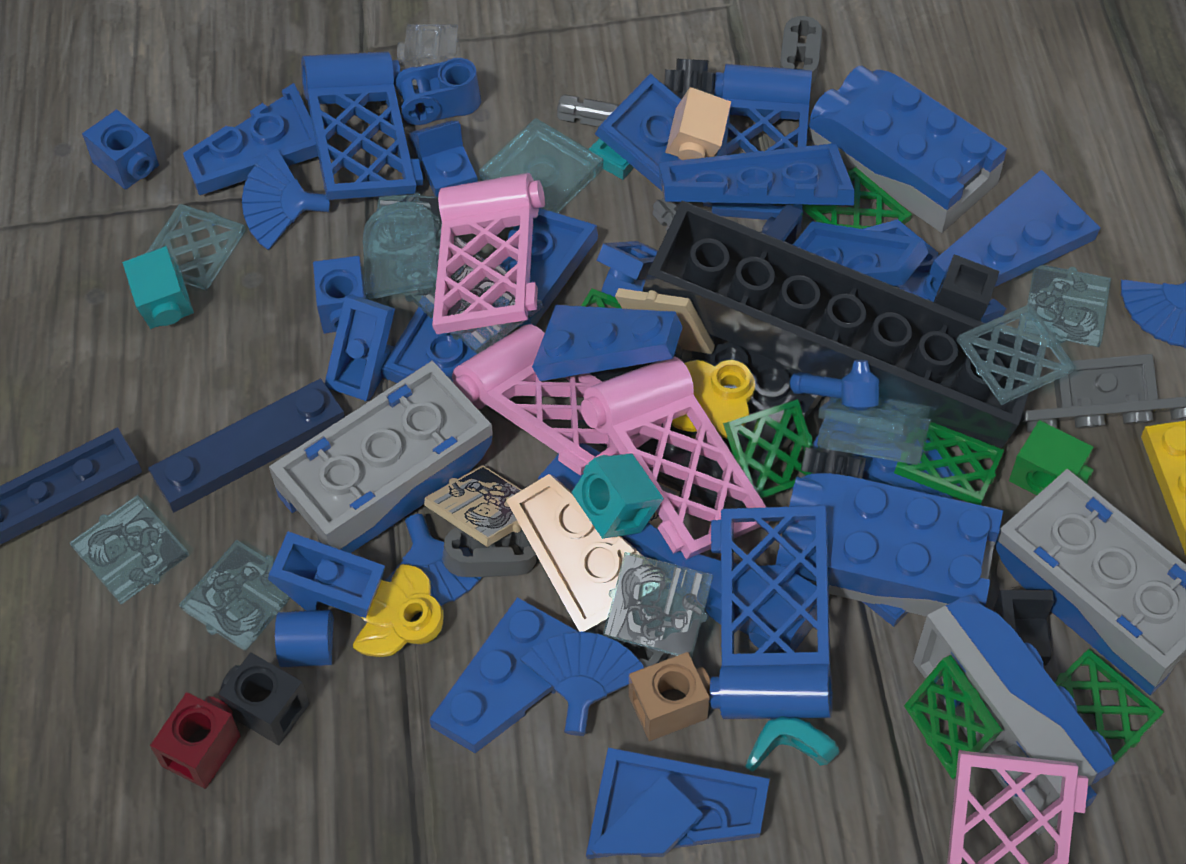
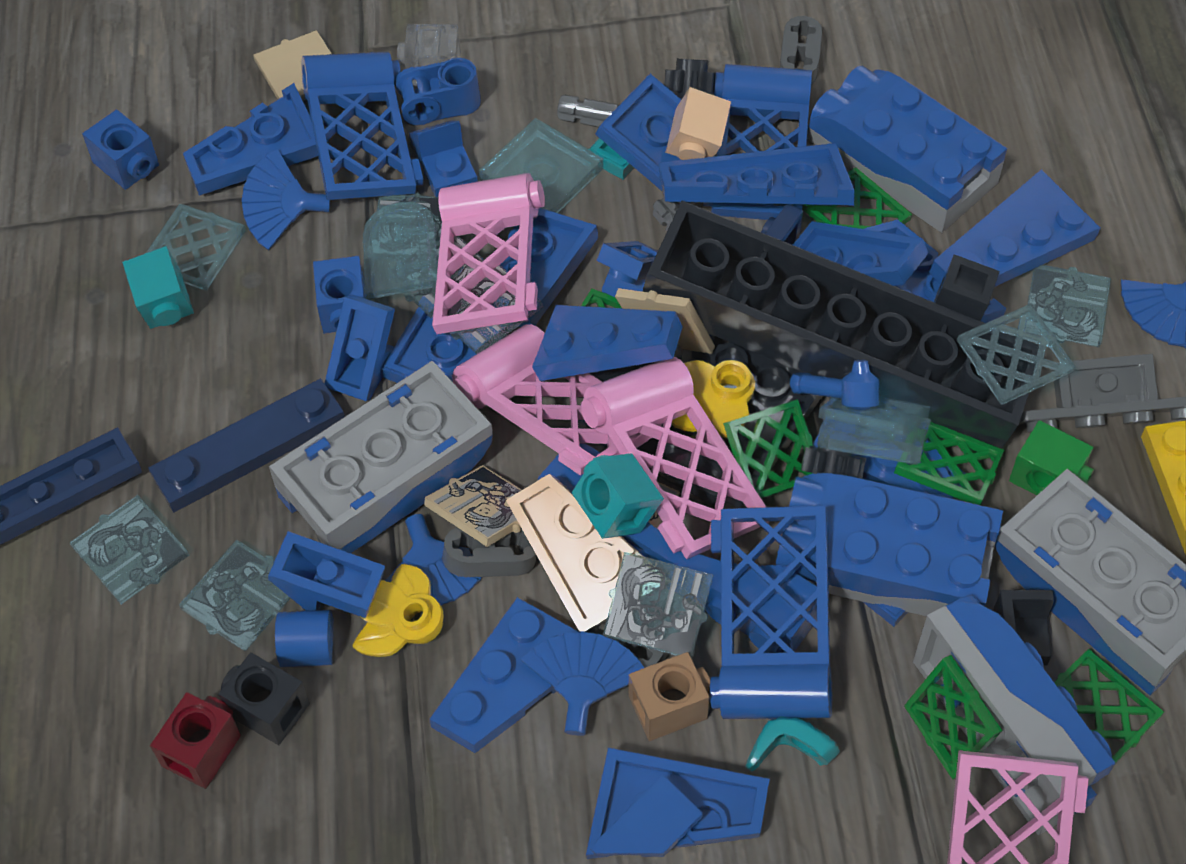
none -> tan piece [253,30,331,101]

